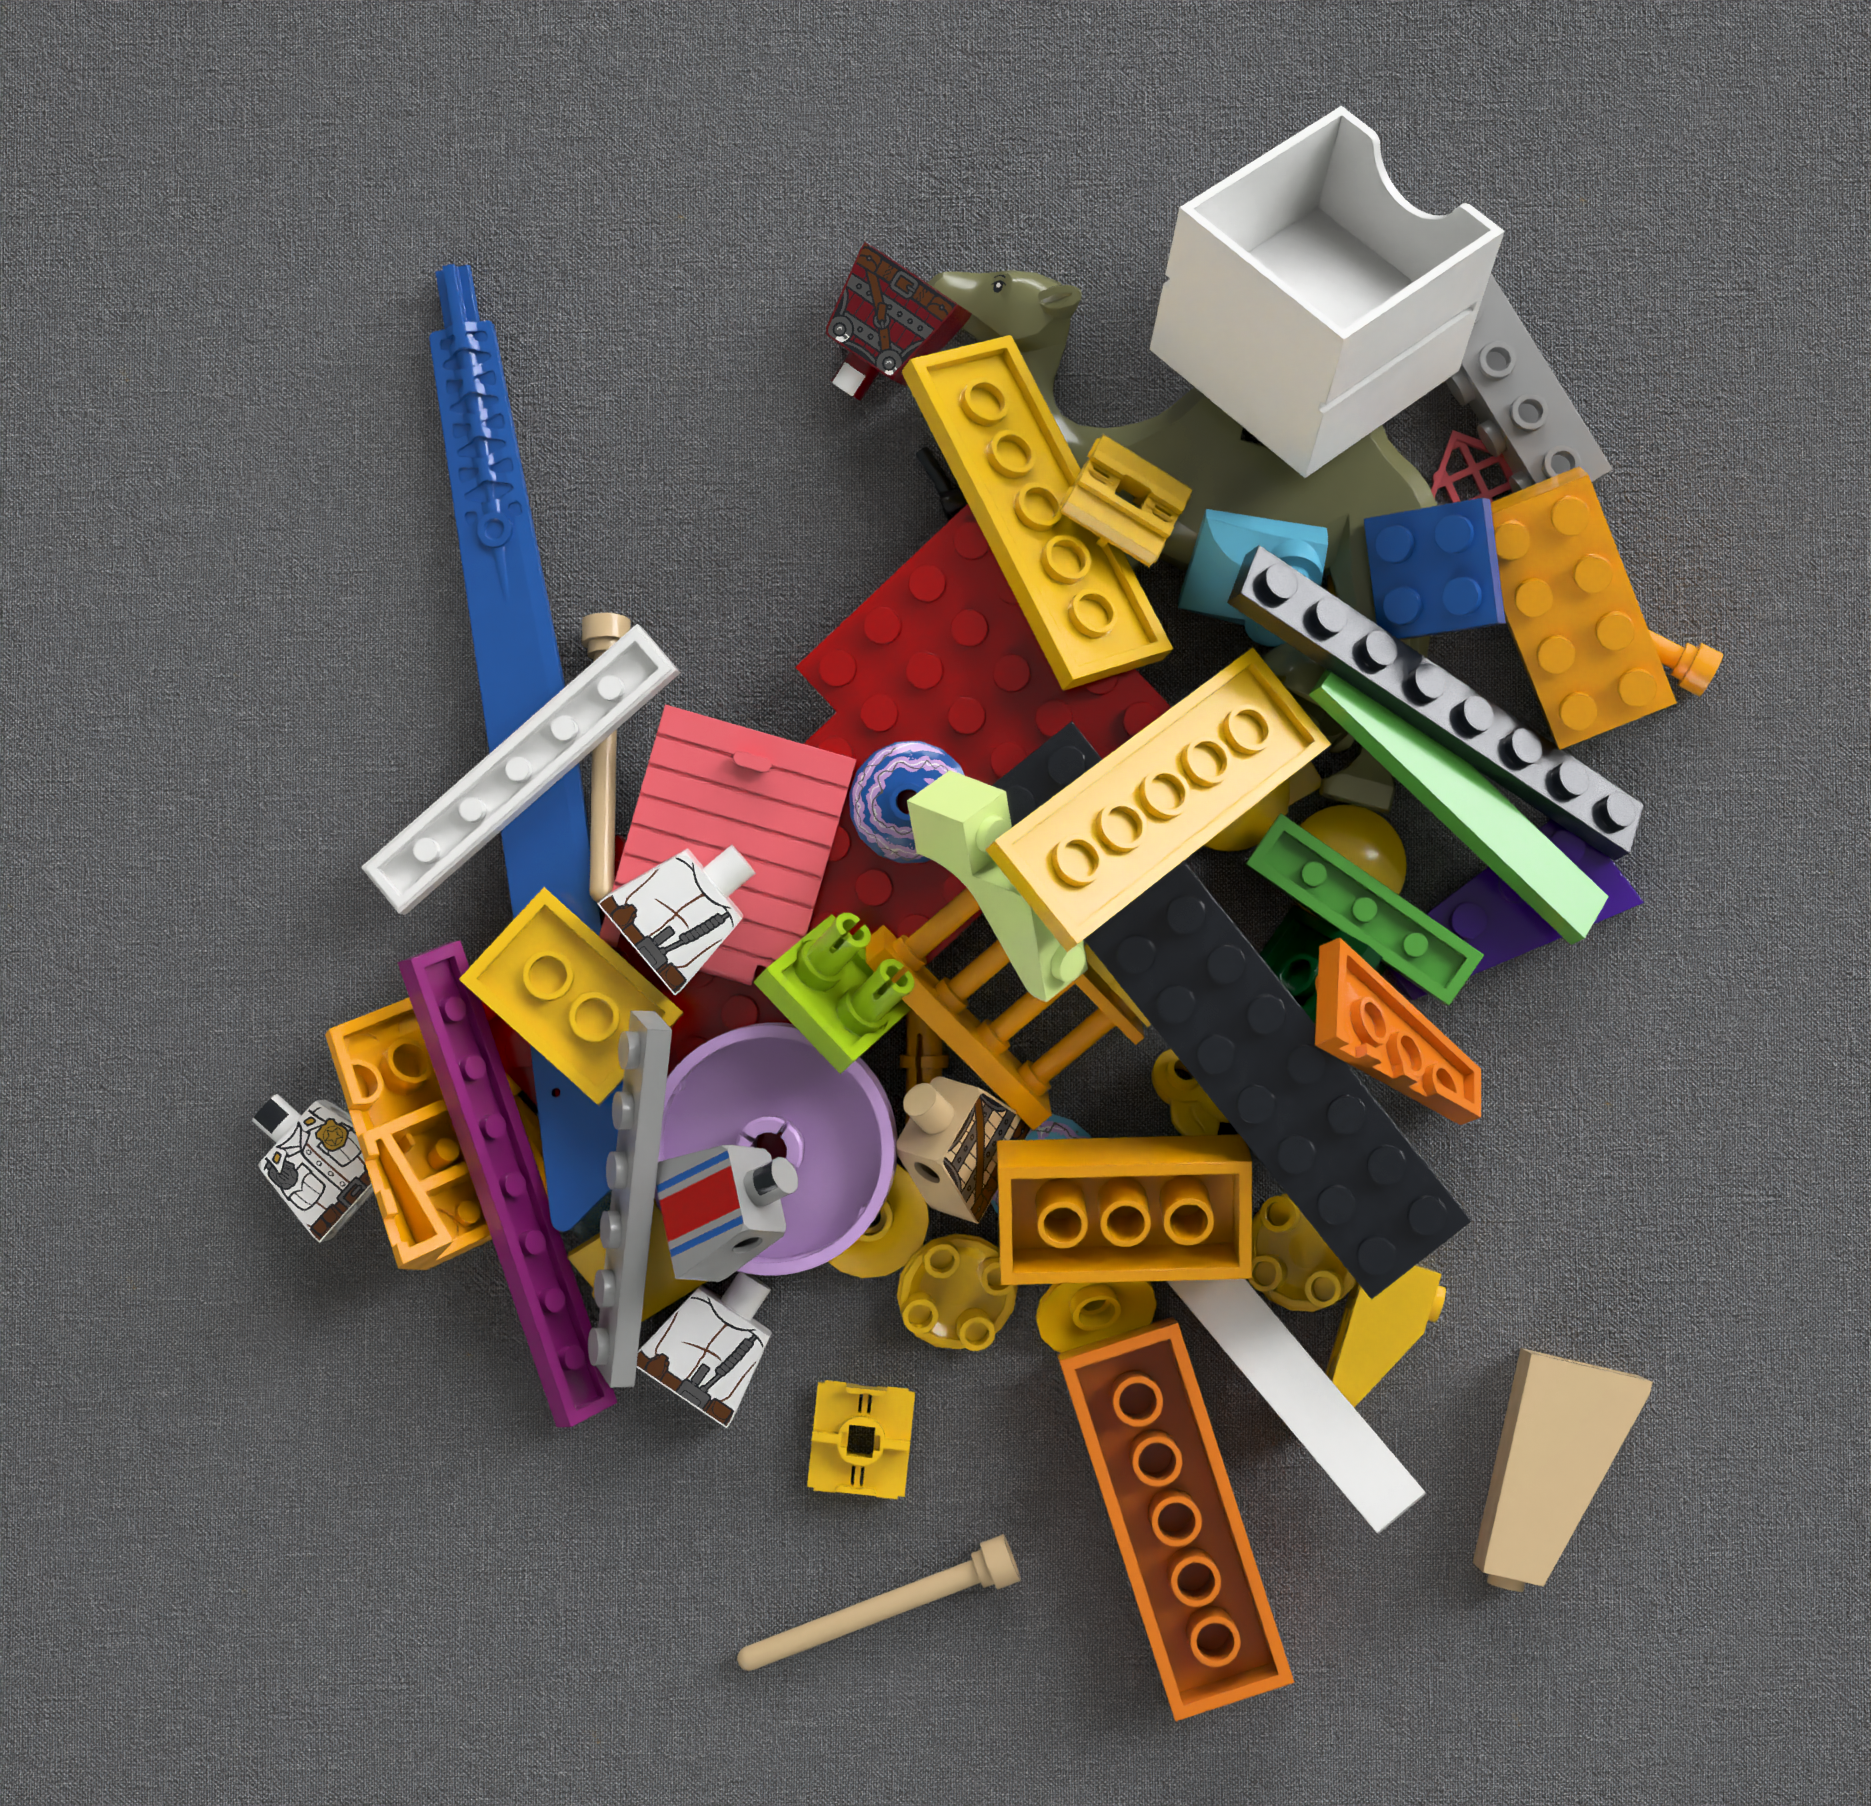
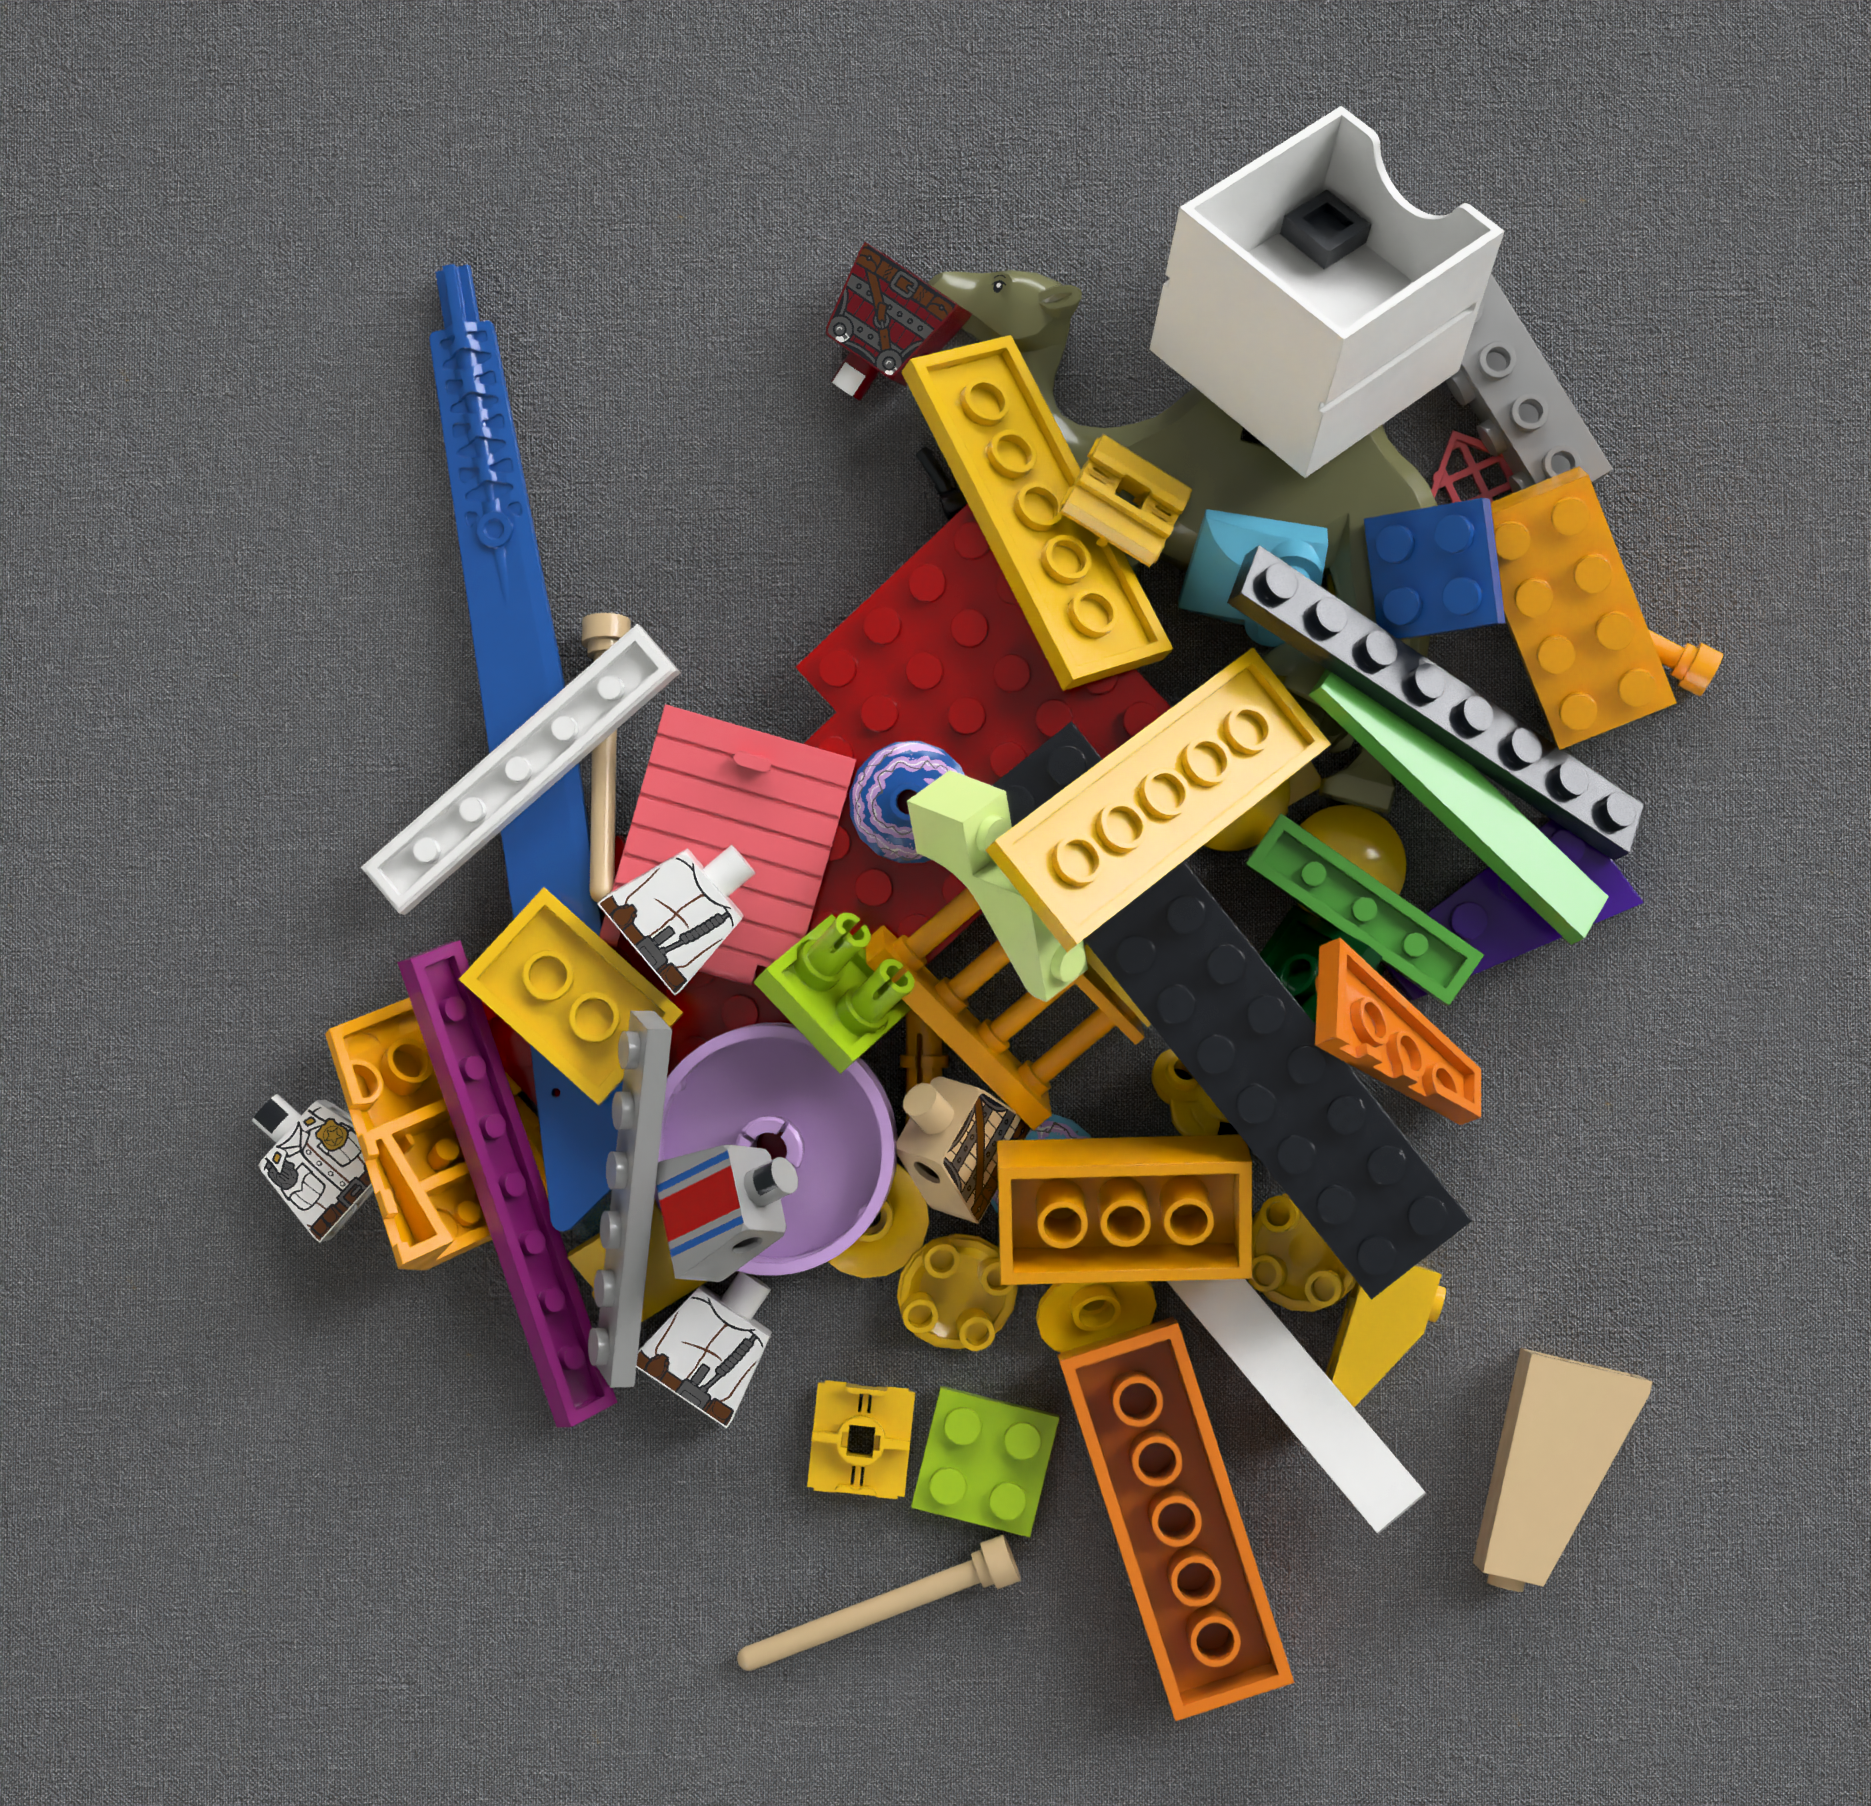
none -> lime plate [911,1385,1059,1537]
none -> black plate [1280,190,1371,269]

